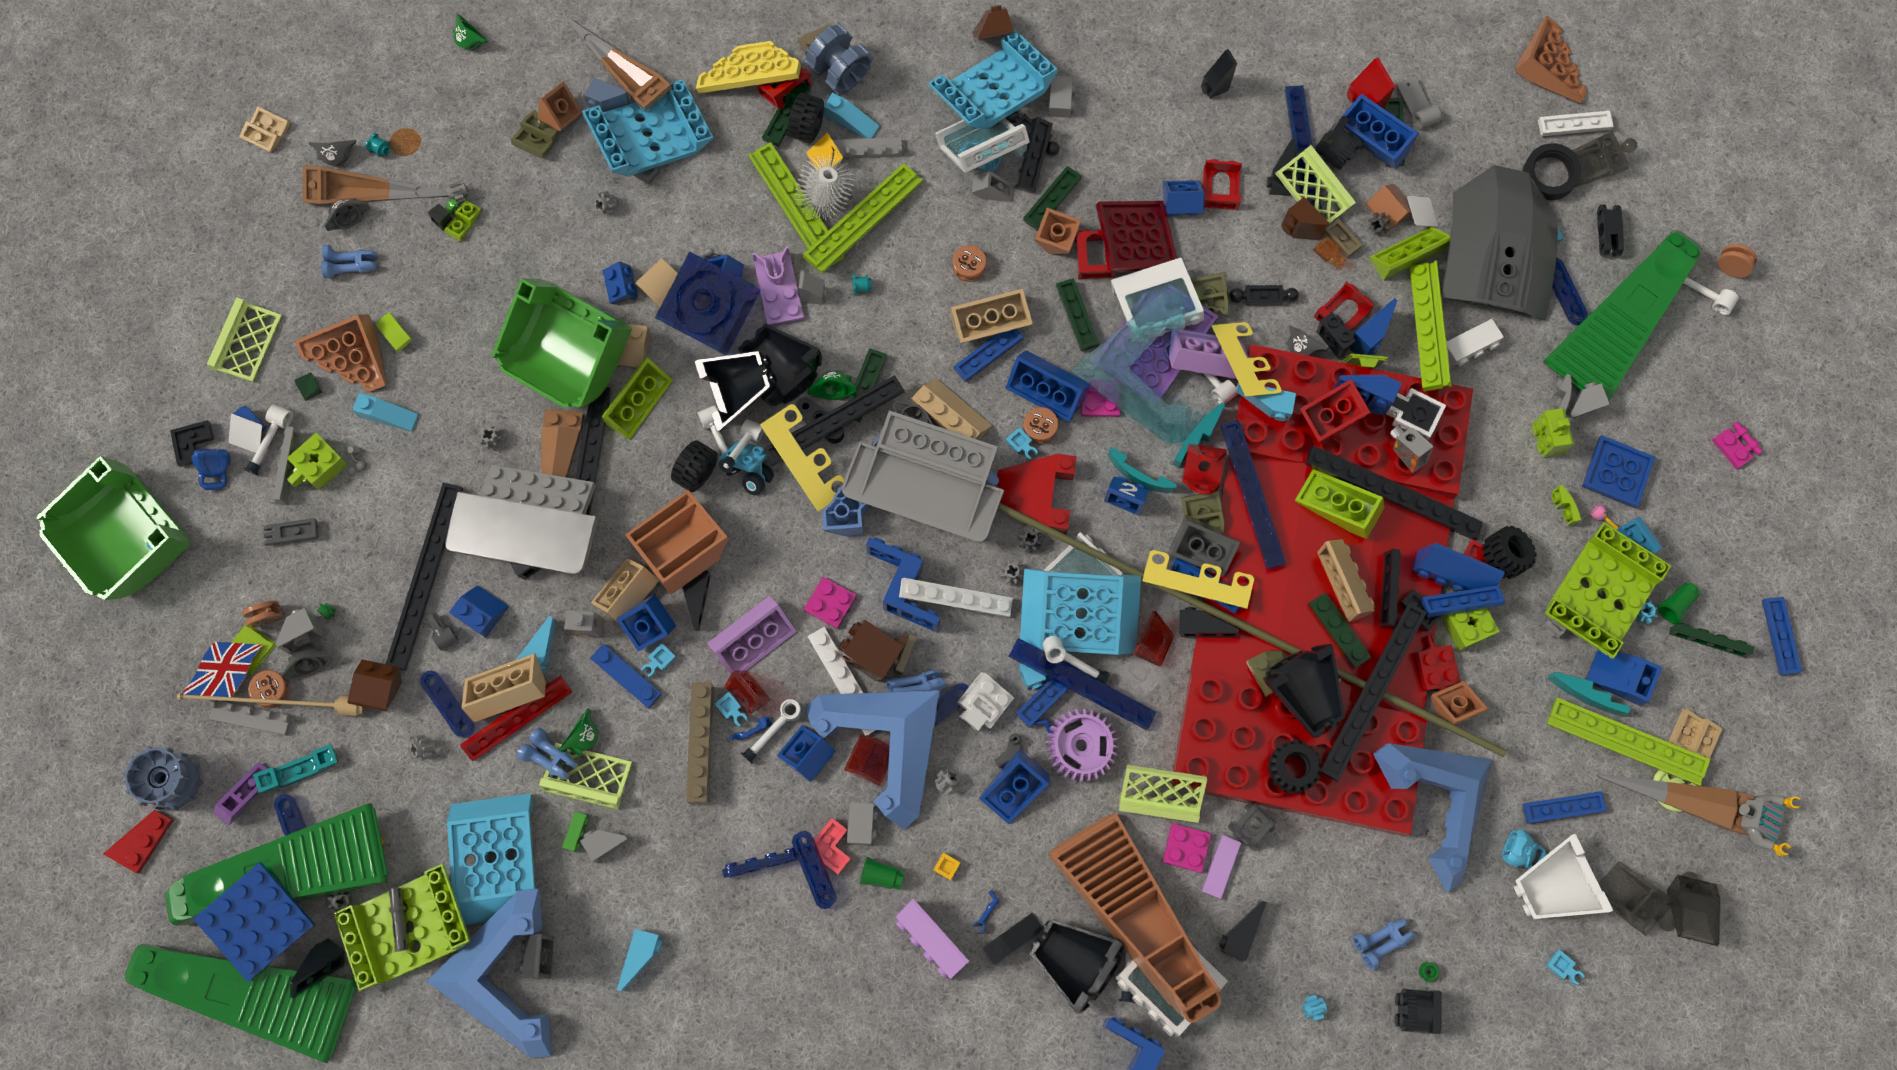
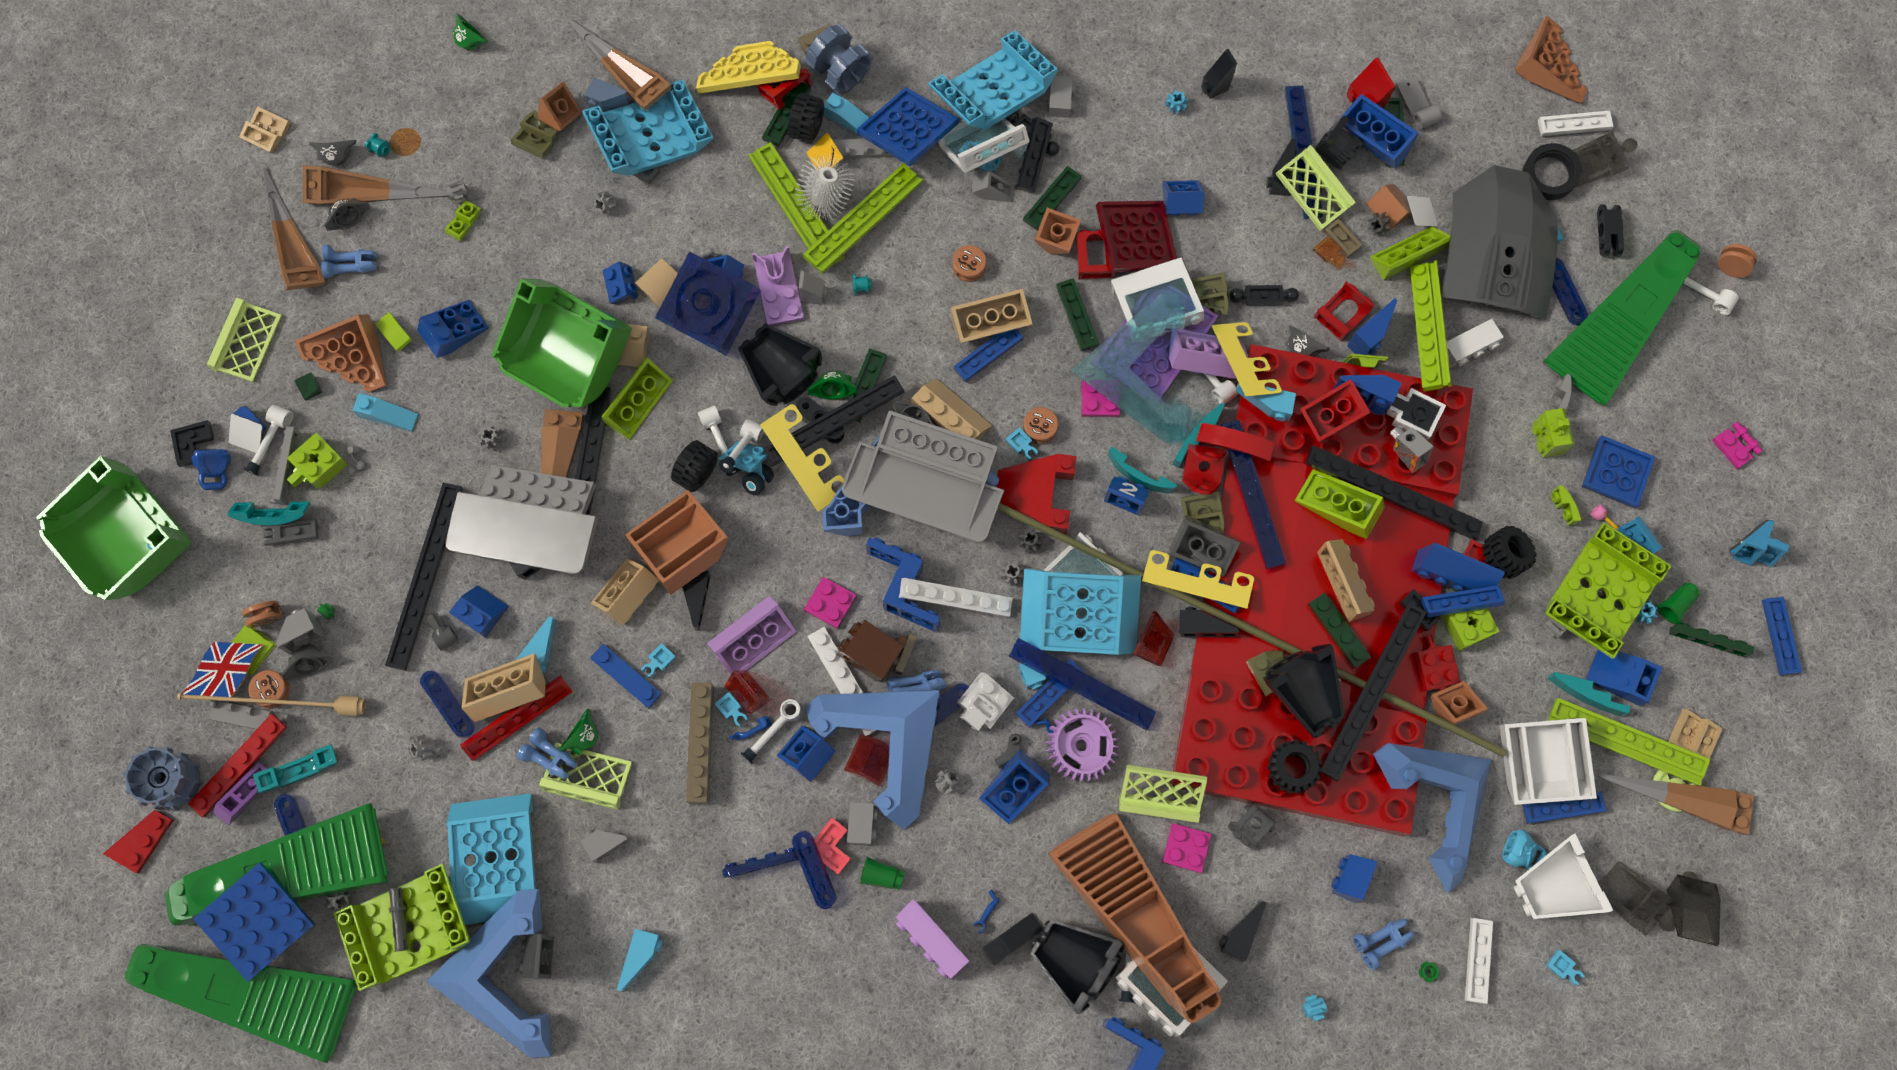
black slope [290,938,345,999] -> none
reddish brown slope [347,659,402,711] -> none
pearl dark grey piece [428,198,460,231] -> none
bright green piece [562,811,589,852] -> none
light grey torso [564,610,604,638] -> none
blue slope [616,594,676,651] -> none
black cone [695,351,777,431] -> none
yellow plate [933,853,961,881] -> none
reddish brown slope [972,5,1014,40] -> none
blue slope [1005,350,1091,422] -> none
white piece [1043,636,1109,686] -> none
lavender tile [1201,835,1241,899] -> none
red panel [1203,159,1242,210] -> none
reddish brown slope [1281,197,1329,240] -> none
black plate [1316,312,1356,360] -> none
black hinge [1380,548,1401,630] -> none
black piece [1395,989,1442,1034] -> none
light grey slope [1569,381,1610,418] -> none
light grey torso [1739,794,1801,857] -> none
none -> red plate [188,714,288,817]
none -> teal slope [227,501,310,525]
none -> medium nougat plate [263,167,325,290]
none -> blue slope [417,300,489,358]
none -> blue plate [857,87,959,166]
none -> medium azure gear [1165,90,1189,114]
none -> red slope [1196,423,1276,462]
none -> blue slope [1331,854,1378,903]
none -> white plate [1465,918,1493,1004]
none -> white slope [1499,718,1597,805]
none -> dark azure piece [1729,520,1789,567]

